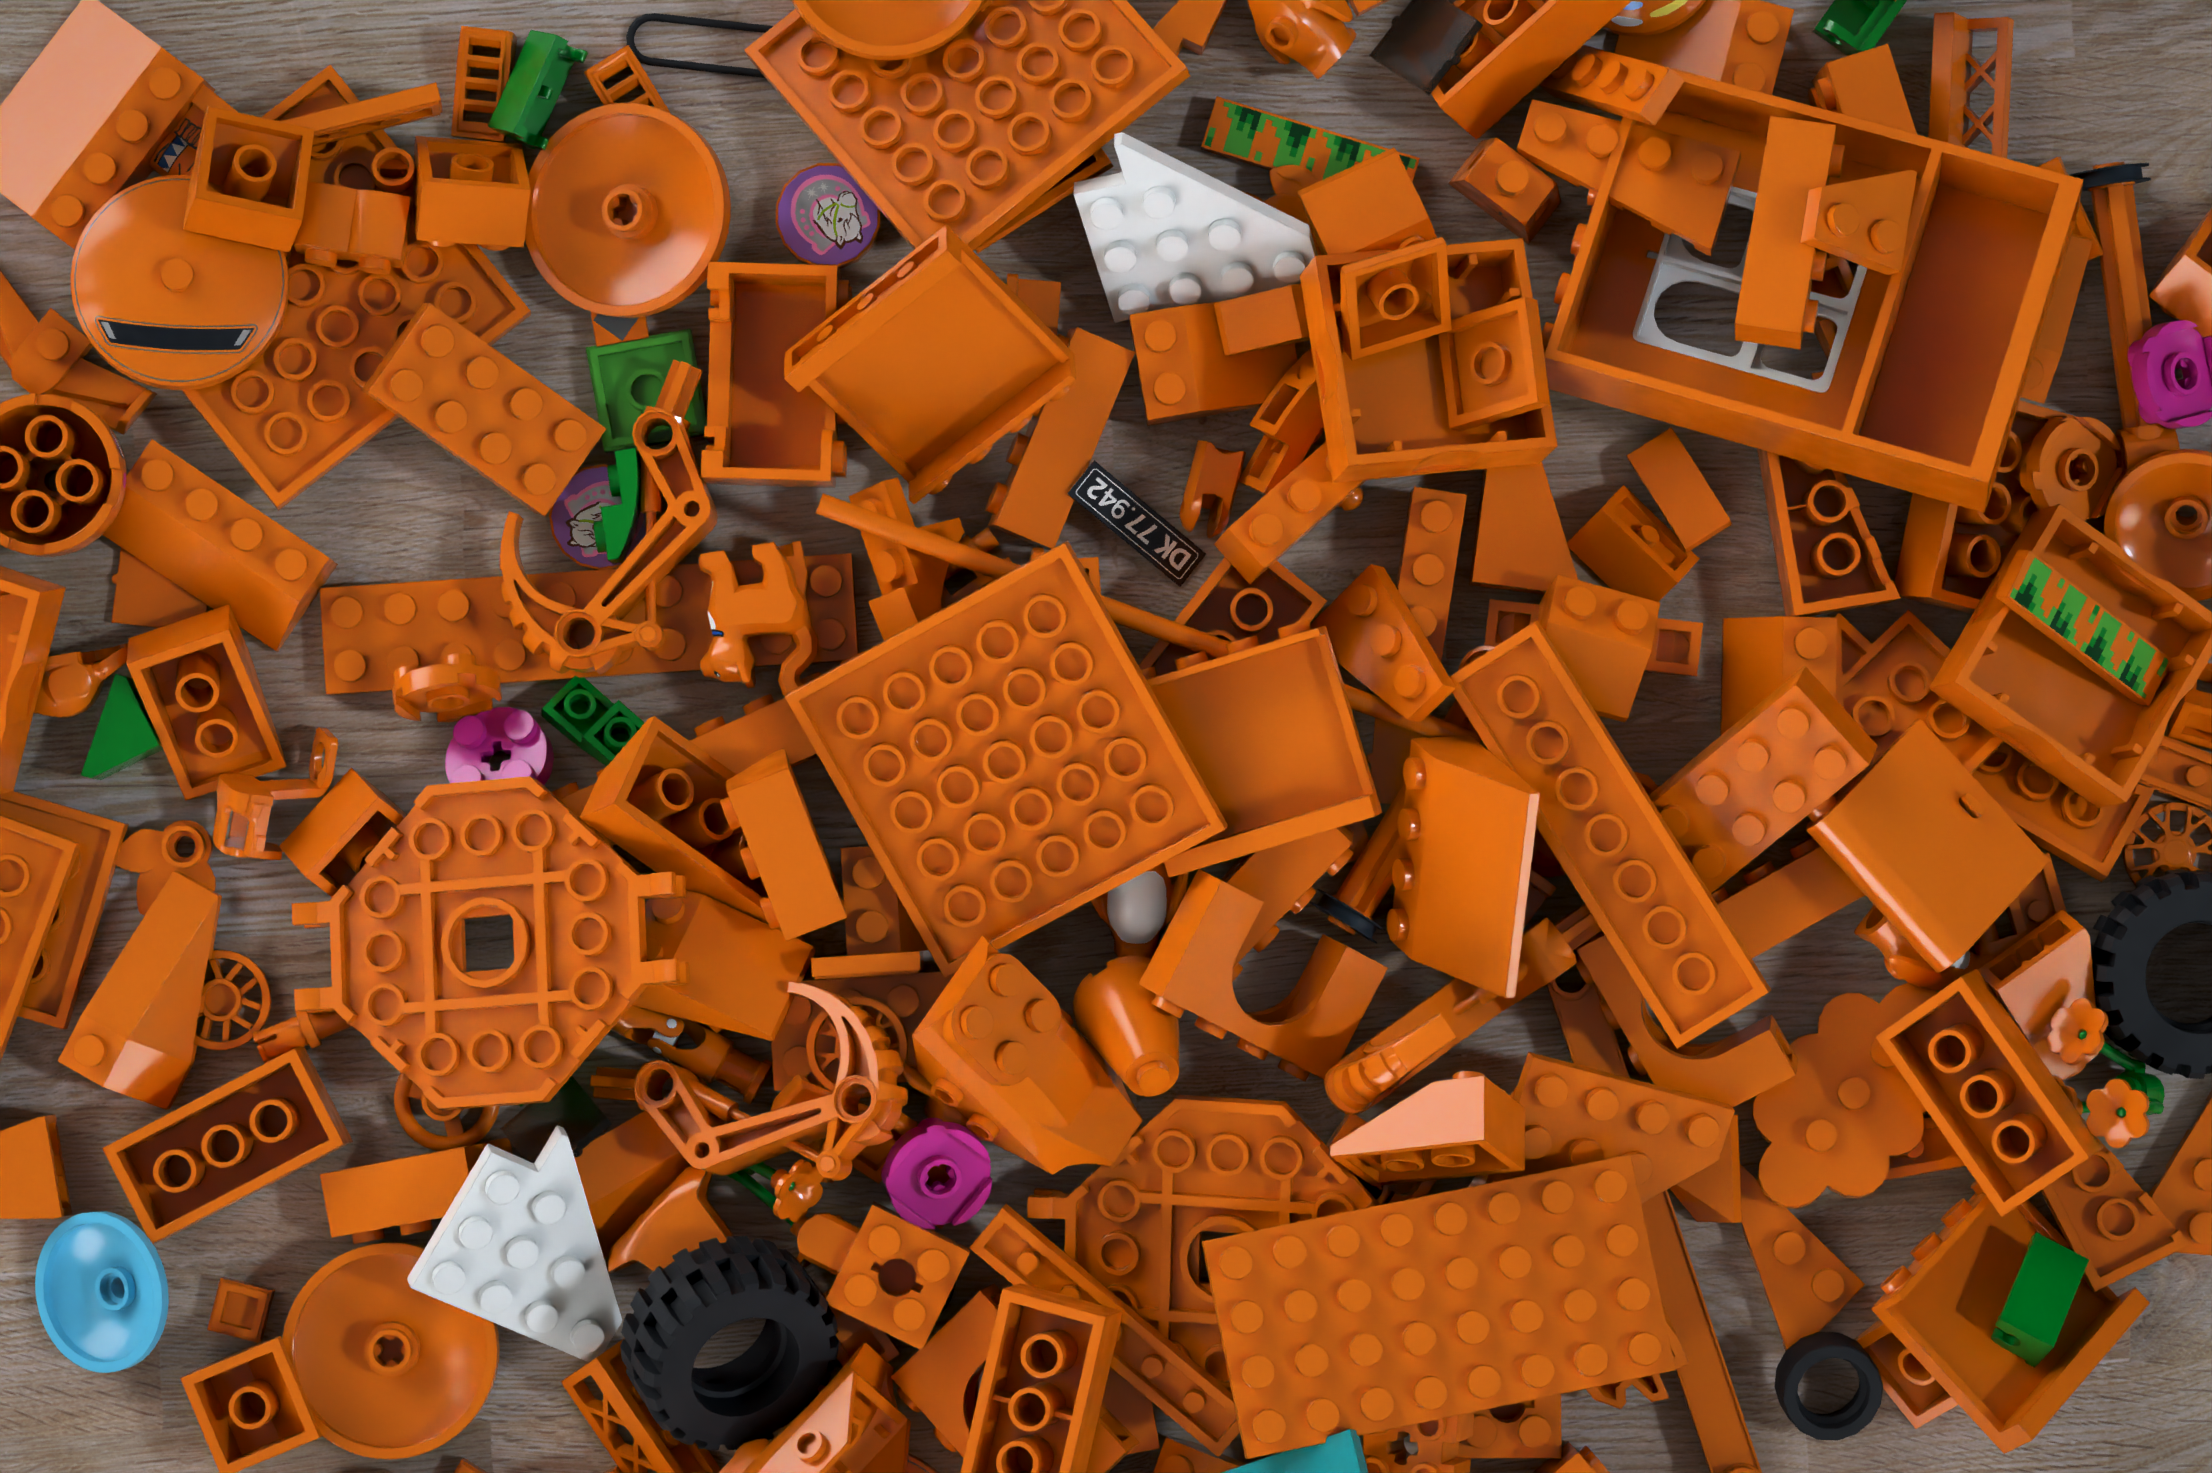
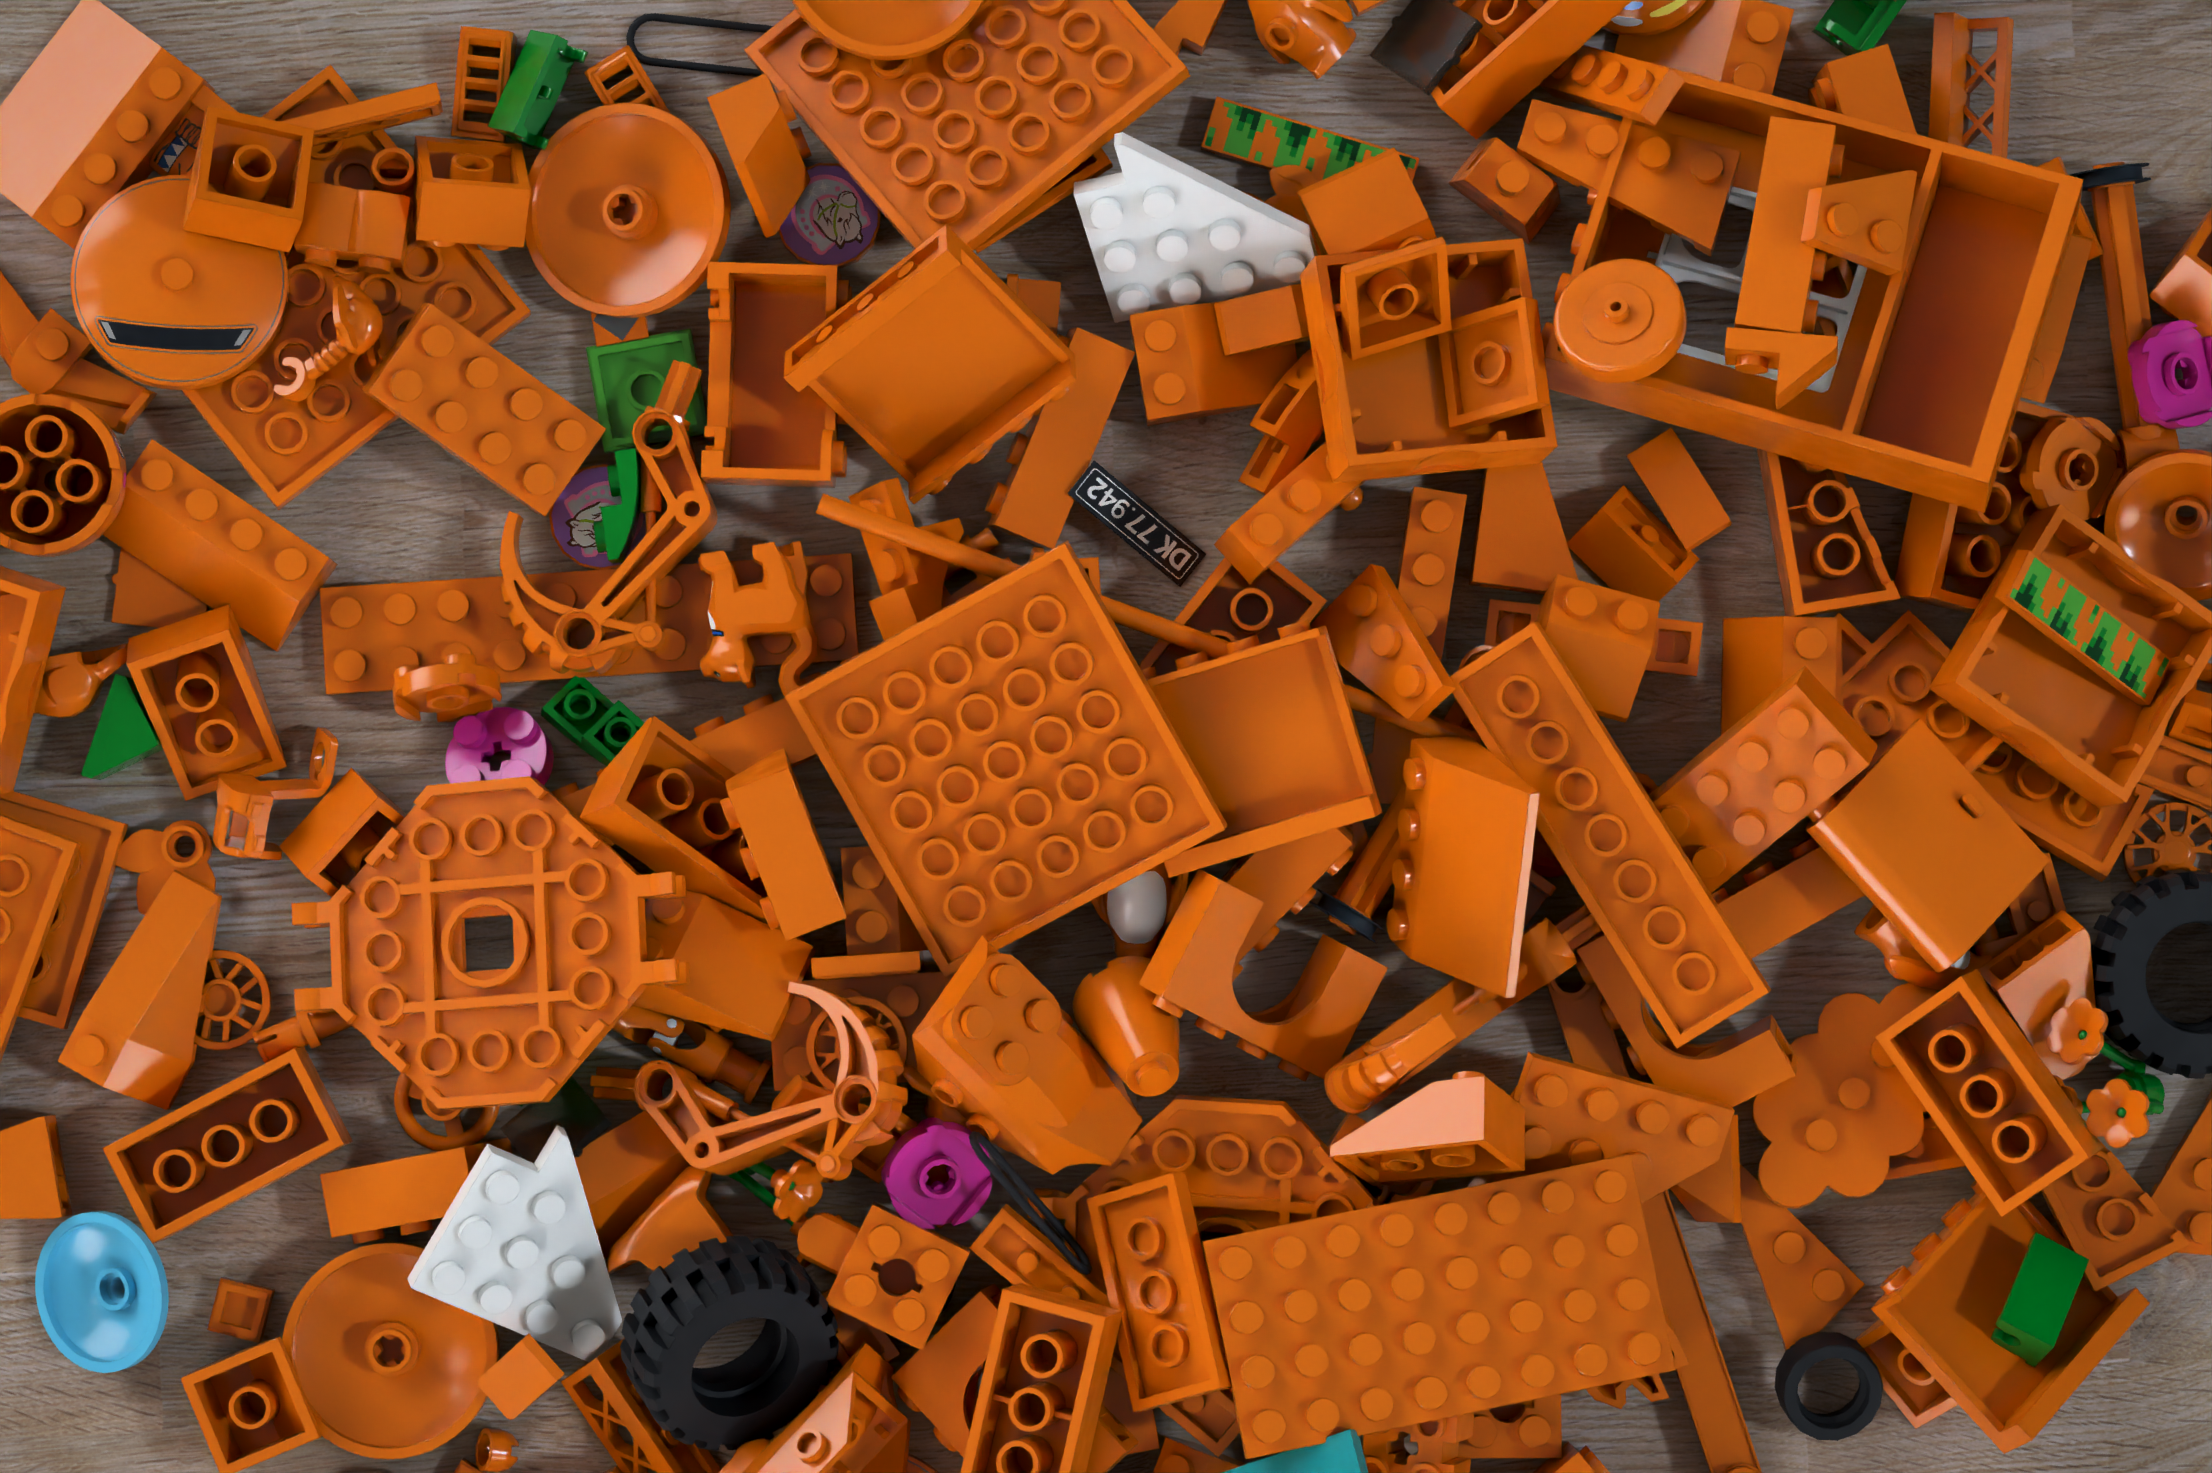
orange piece [1179,440,1246,538] -> none
none -> orange piece [274,276,383,402]
none -> orange hinge [475,1428,519,1472]
none -> orange slope [477,1333,565,1420]
none -> orange slope [707,73,812,238]
none -> black piece [969,1131,1092,1275]
none -> orange plate [1087,1172,1232,1412]
none -> orange wheel [1553,258,1687,383]
none -> orange slope [1725,327,1838,410]

